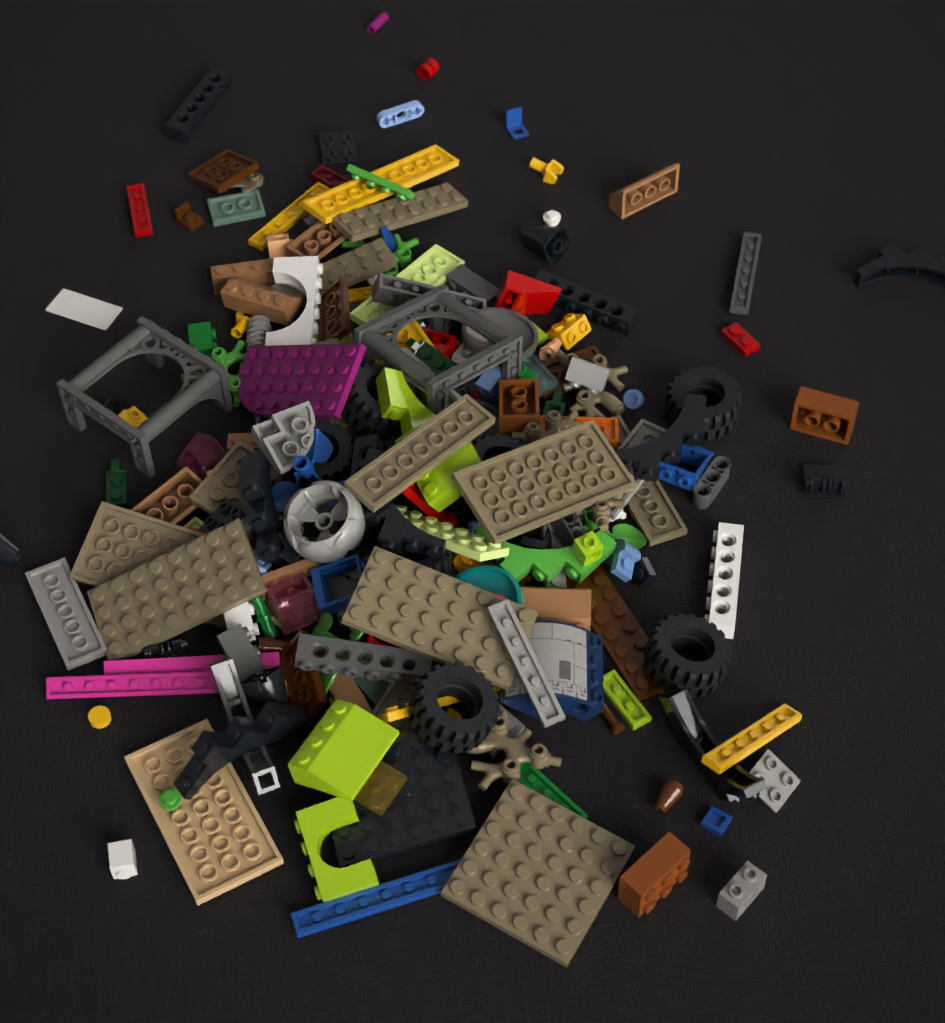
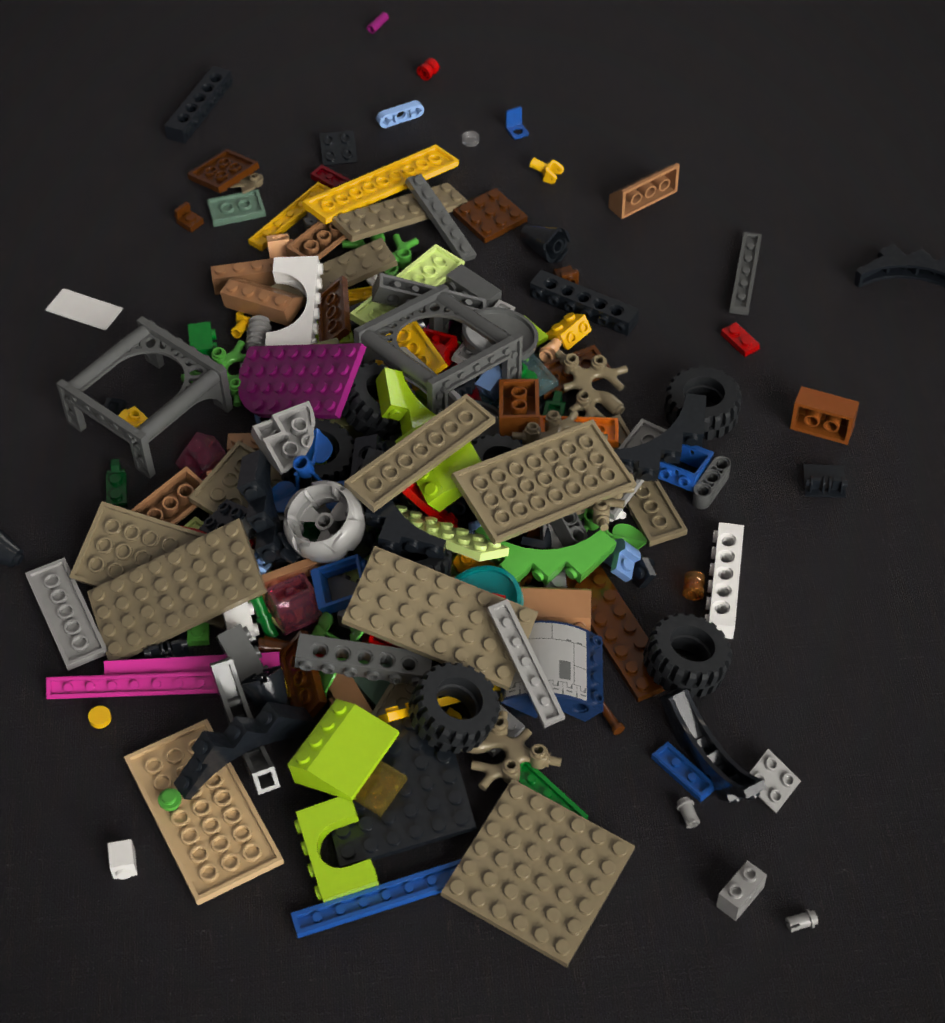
red plate [126,183,154,238] -> none
bright green plate [346,164,415,201] -> none
blue tile [381,226,396,251] -> none
dark green hinge [406,337,455,375] -> none
red slope [494,270,562,315] -> none
white plate [543,210,561,227] -> none
light grey brick [565,356,611,394] -> none
lime brick [571,530,604,568] -> none
lime tile [603,670,652,731] -> none
dark orange brick [618,832,691,918] -> none
medium blue tile [623,389,644,409] -> none
reddish brown cone [653,778,684,814] -> none
blue tile [700,806,732,838] -> none
yellow tile [701,703,802,775] -> none
none -> bright green plate [187,623,210,646]
none -> dark grey plate [405,174,477,262]
none -> reddish brown plate [453,188,528,243]
none -> clear tile [462,131,479,147]
none -> reddish brown bracket [553,265,579,284]
none -> blue tile [651,741,715,803]
none -> light grey pin [676,797,701,829]
none -> clear orange wheel [683,571,705,601]
none -> light grey pin [785,909,818,933]

